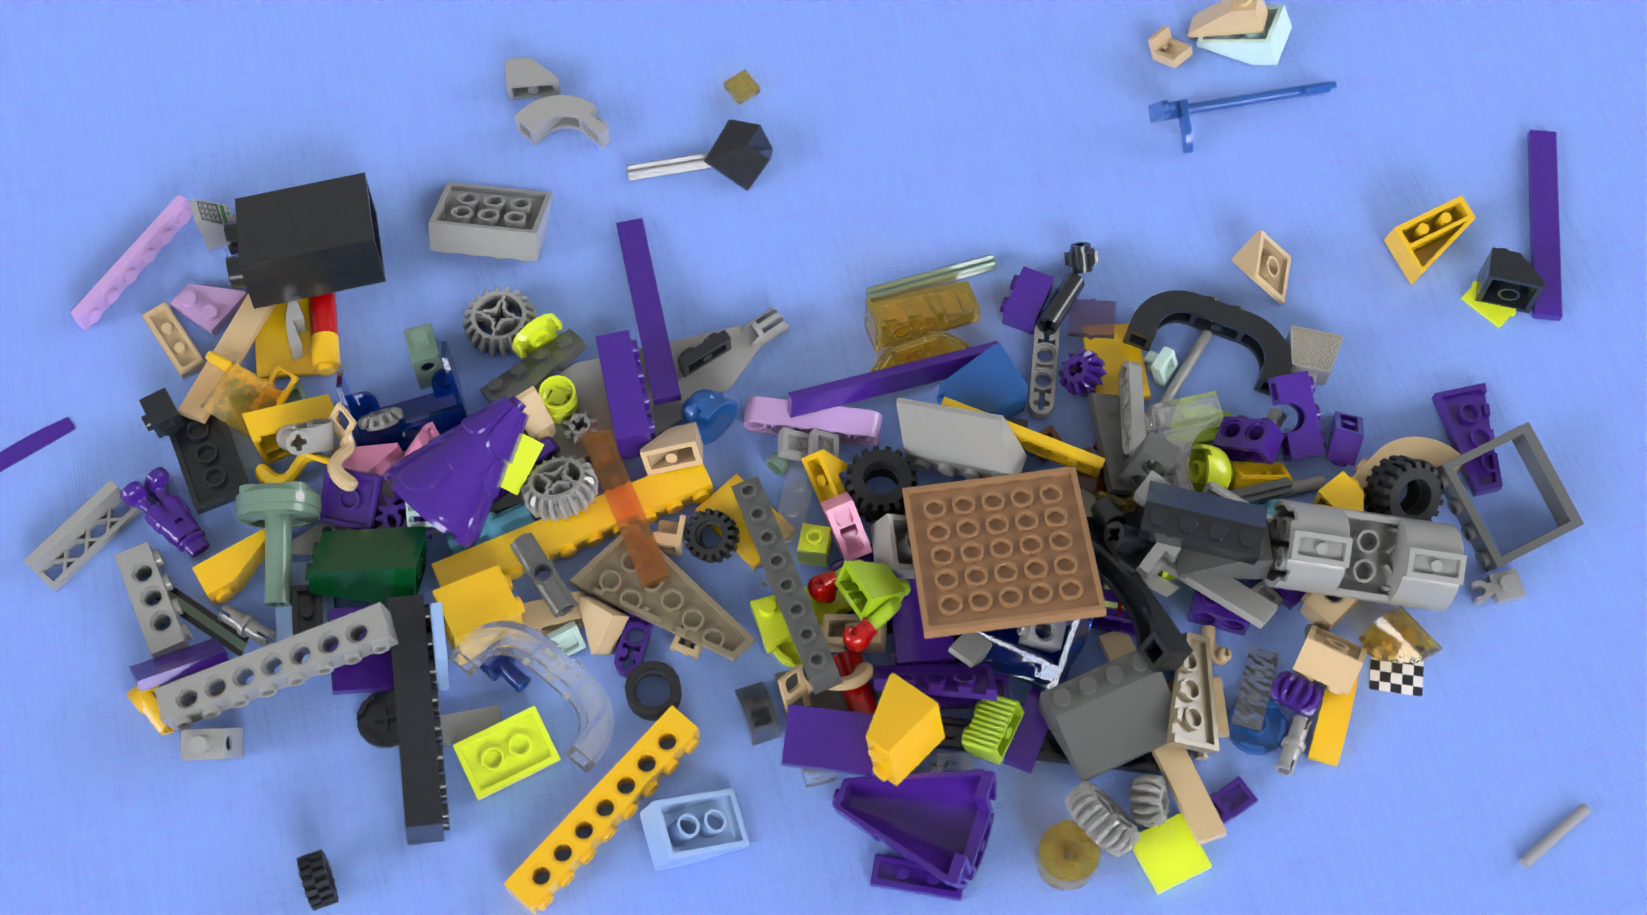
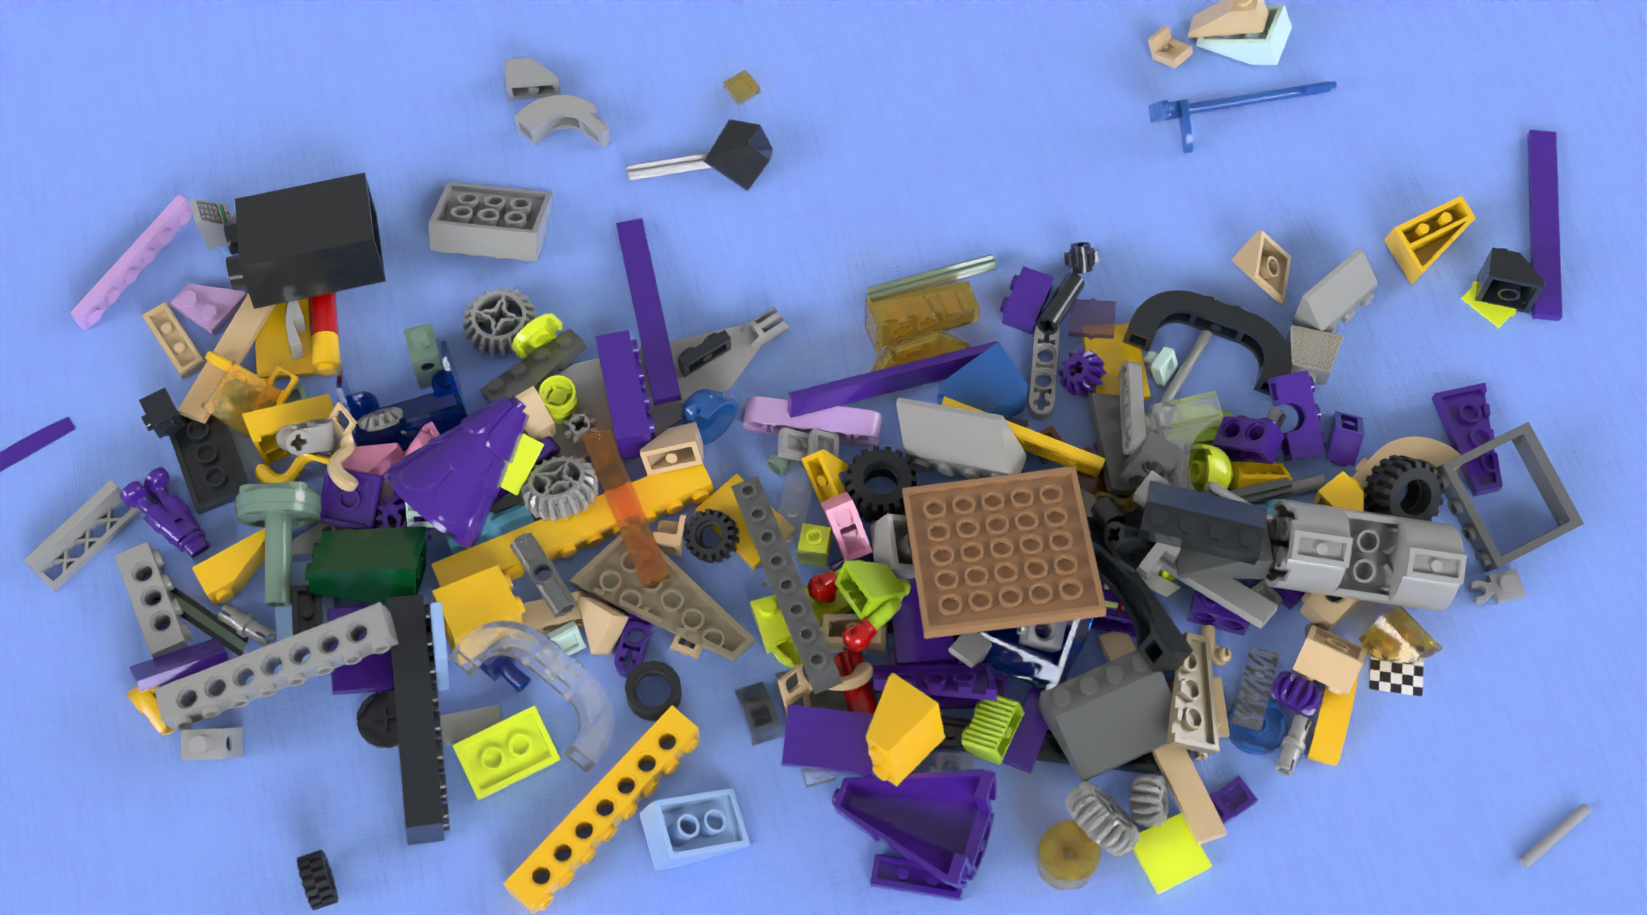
none -> light grey slope [1292,248,1378,334]

